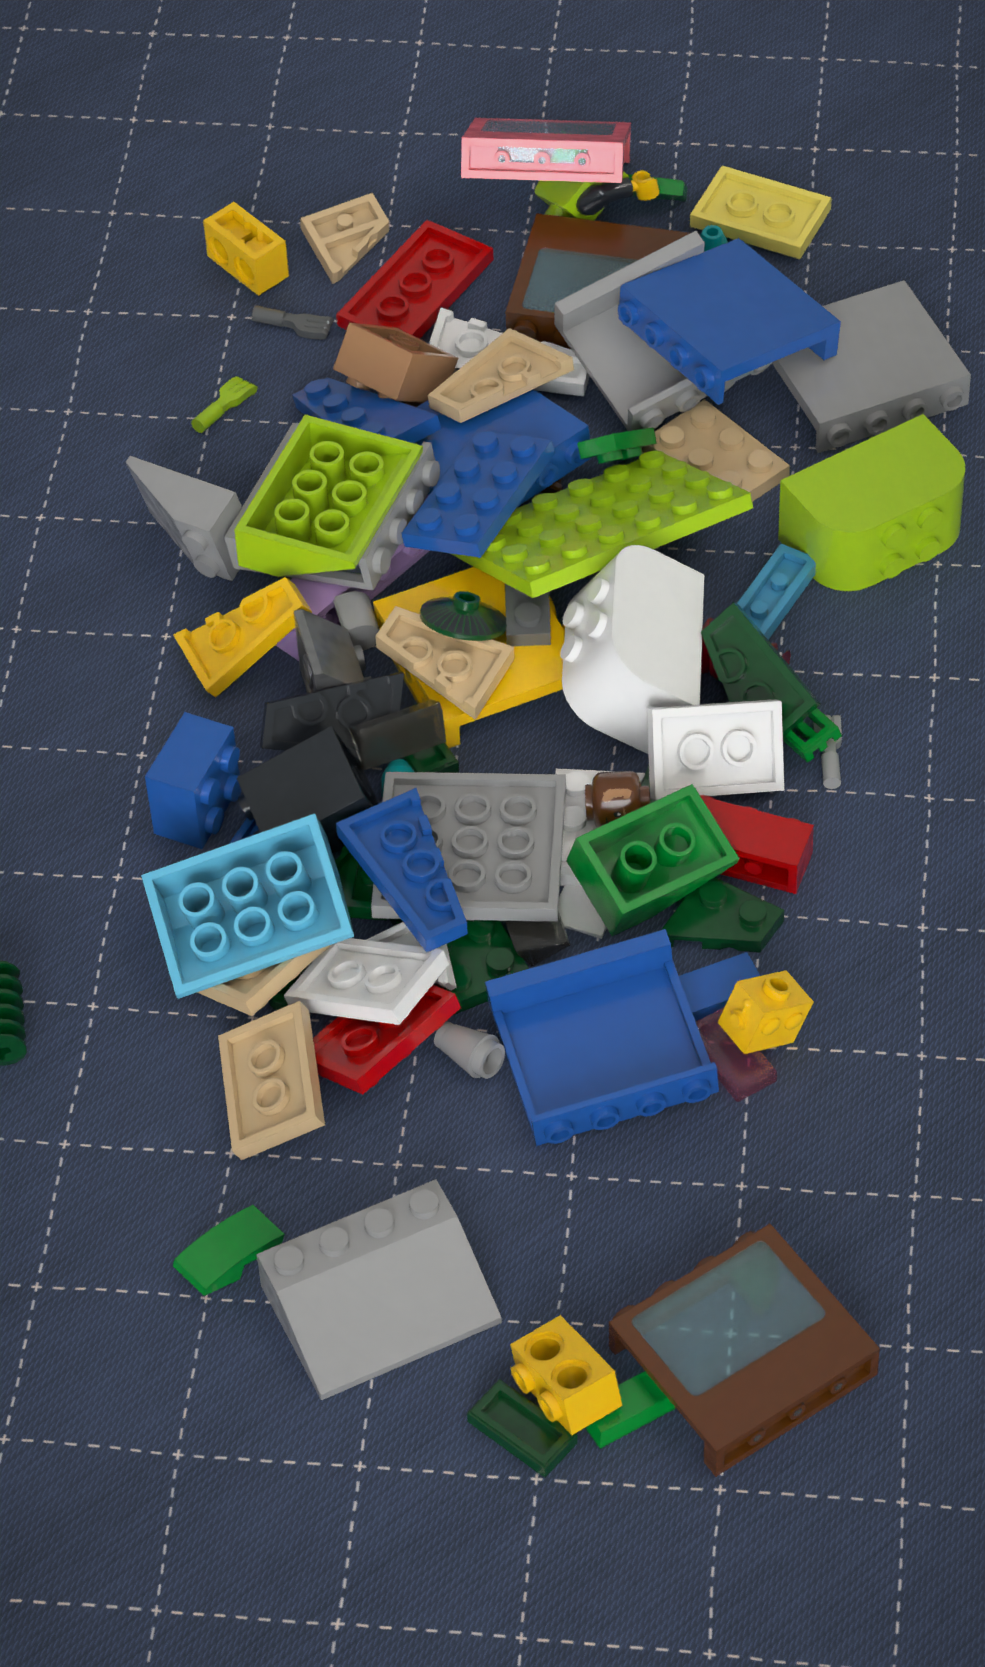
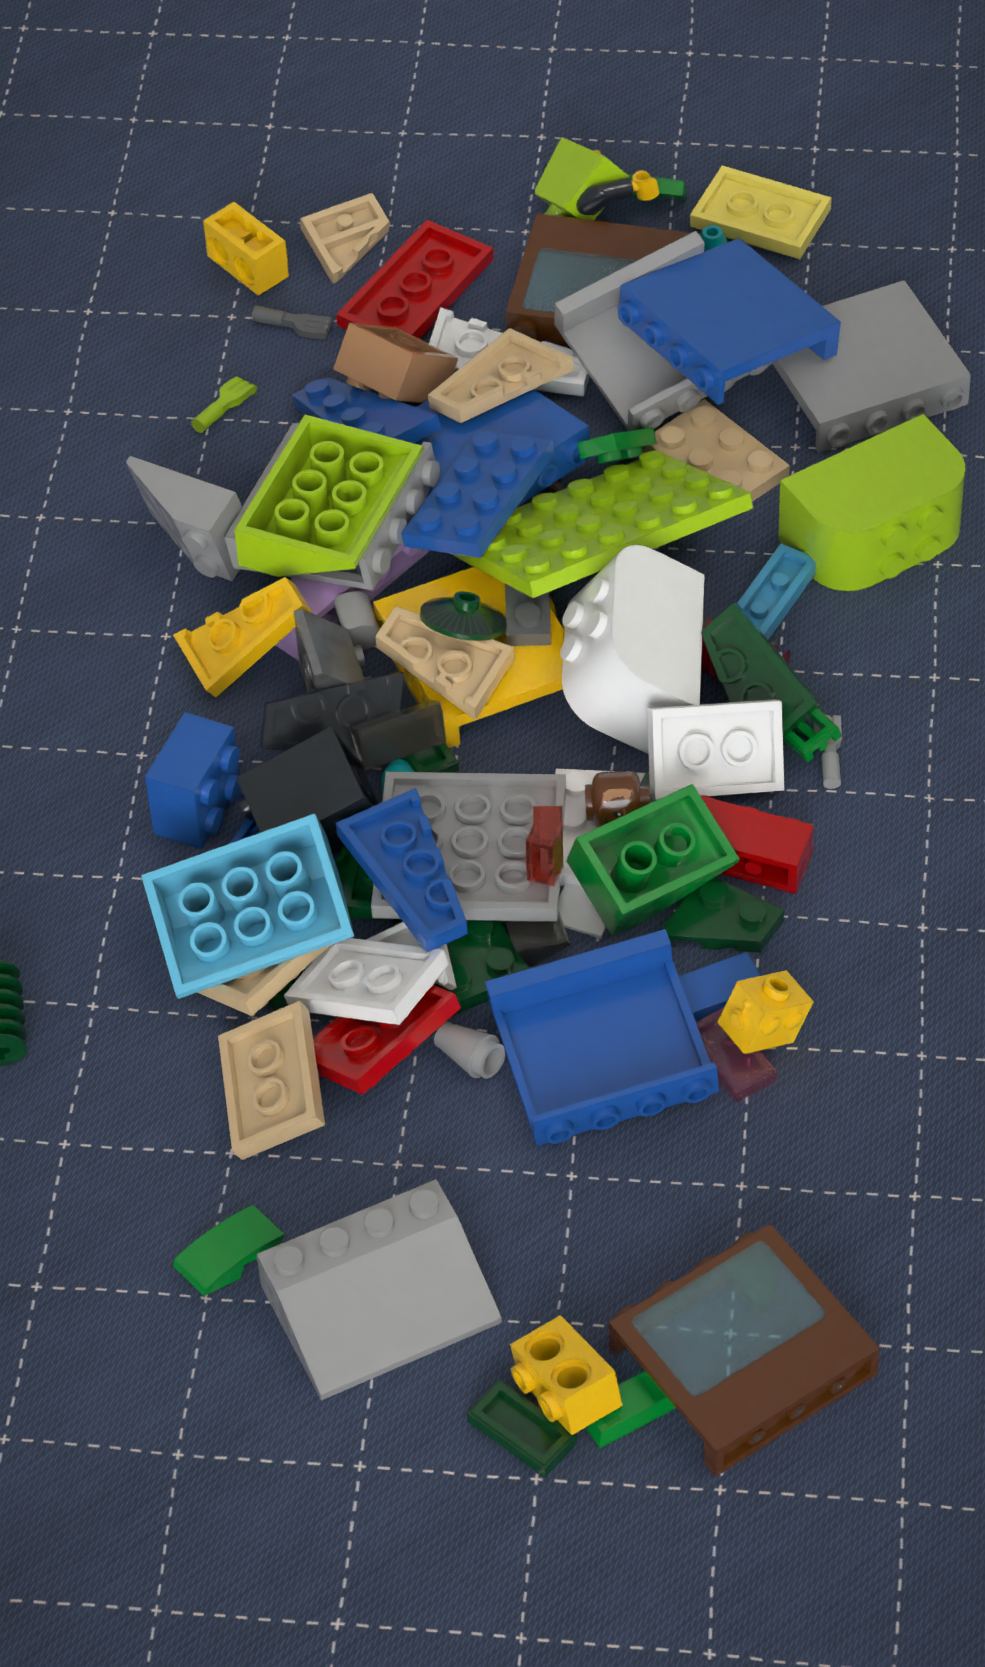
panel [461,118,631,183] -> none
none -> clear red piece [526,806,564,887]

